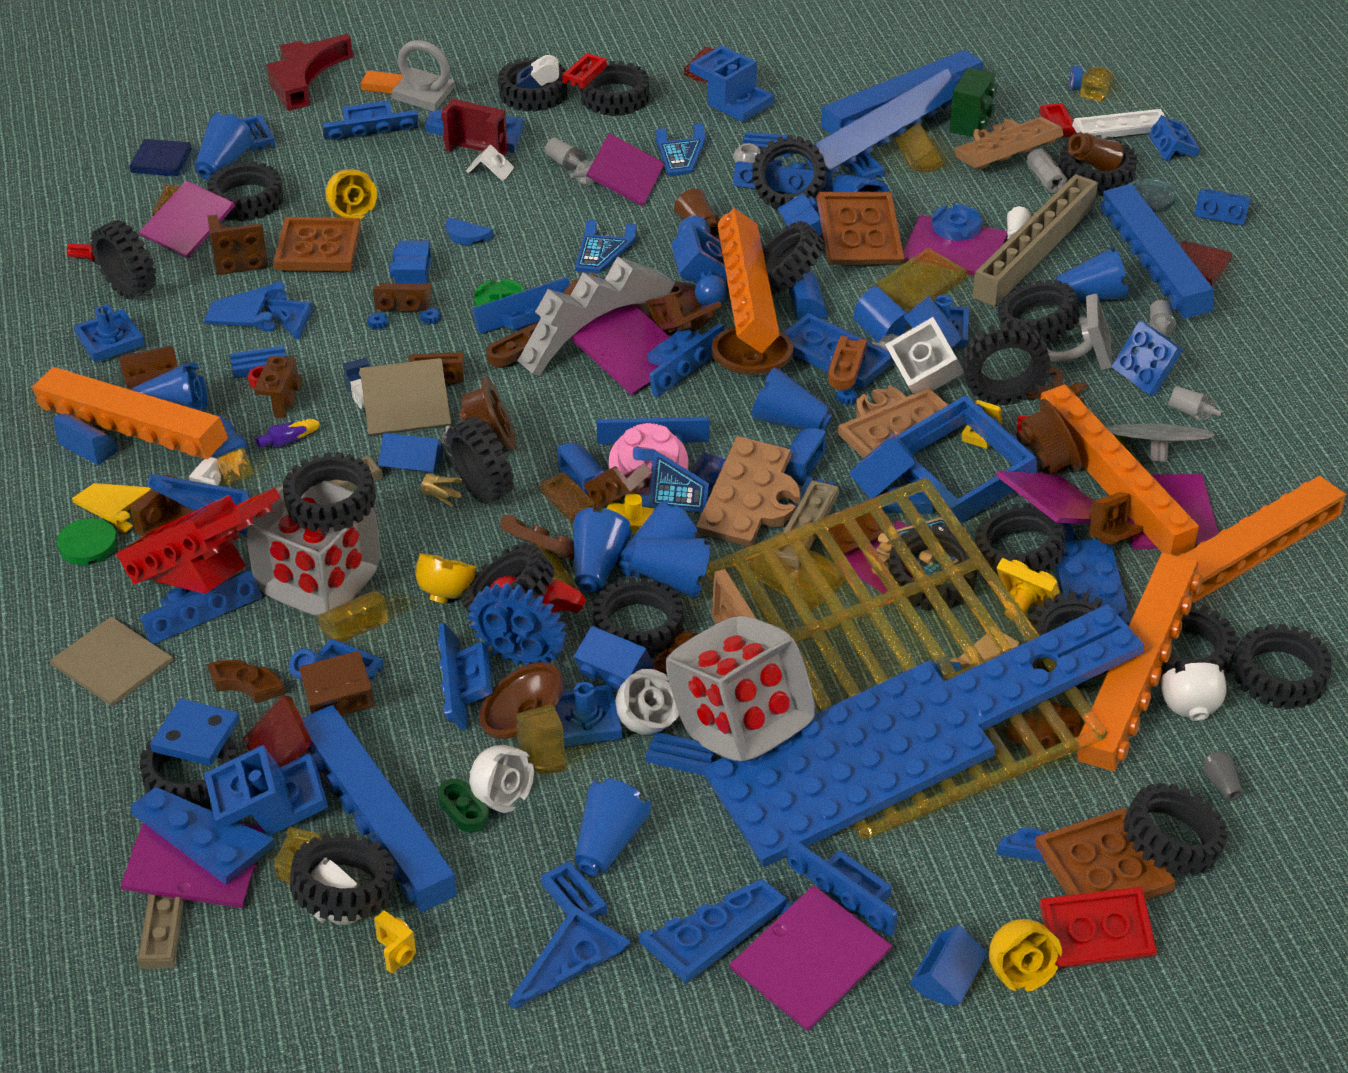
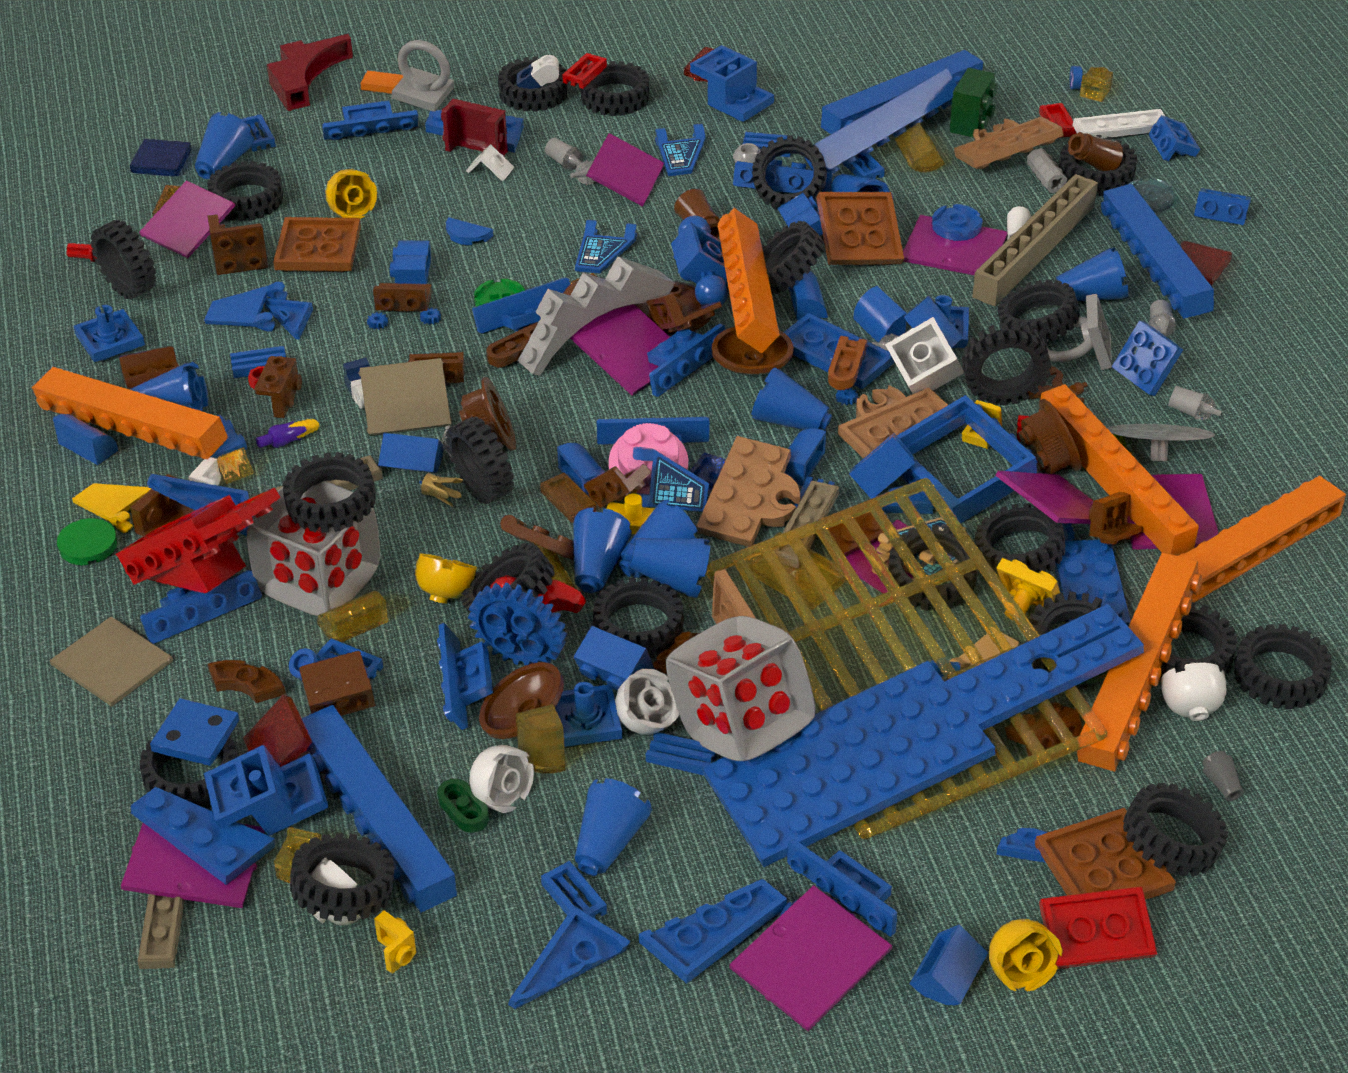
clear yellow tile [876,248,967,311] -> none

